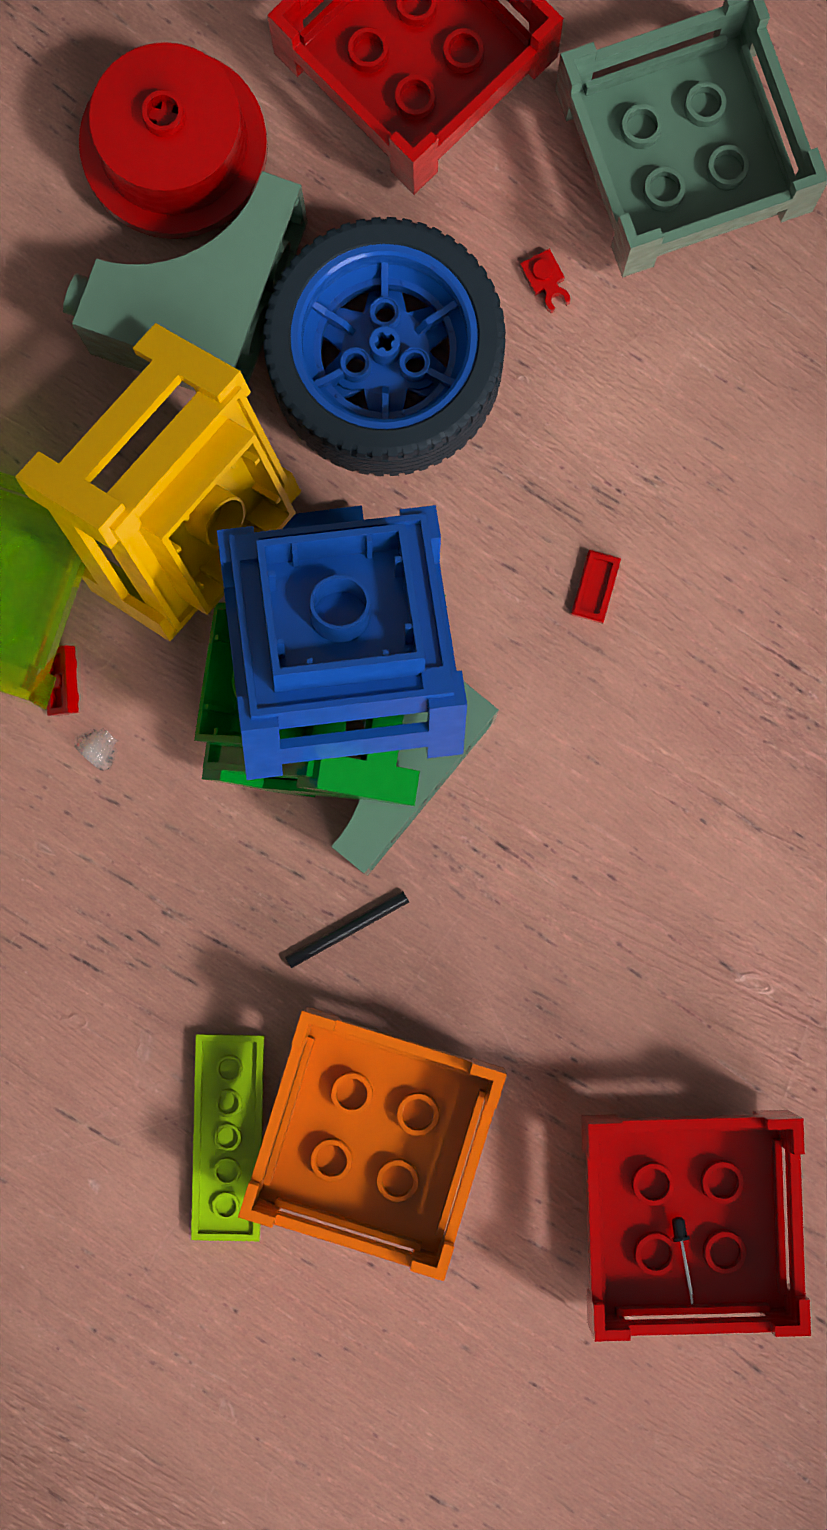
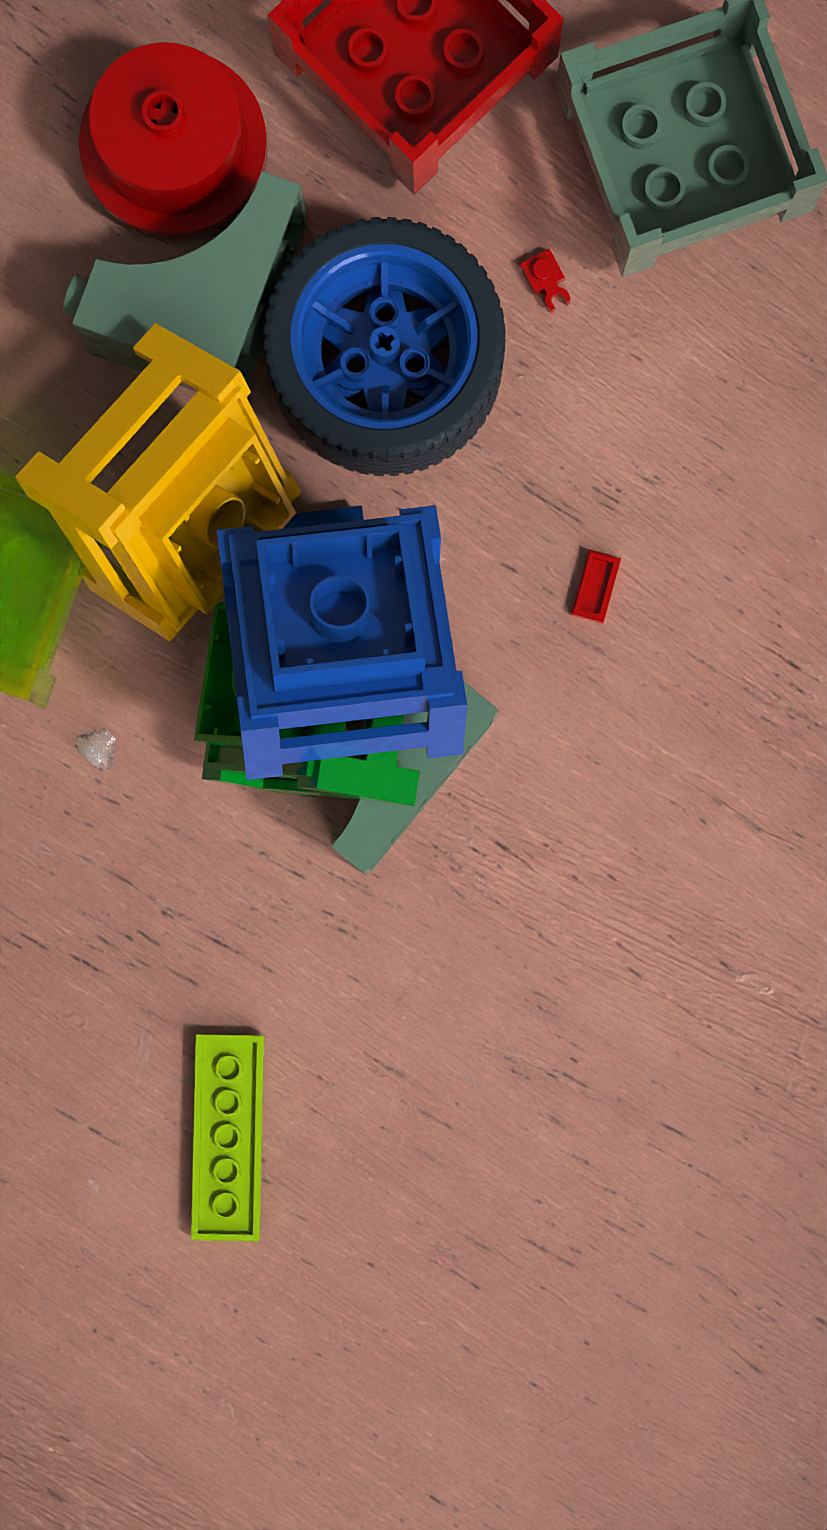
red plate [44,645,79,716] -> none
orange piece [238,1007,507,1281] -> none
black bar [285,891,409,968] -> none
red piece [581,1110,811,1342] -> none
black piece [672,1217,693,1304] -> none

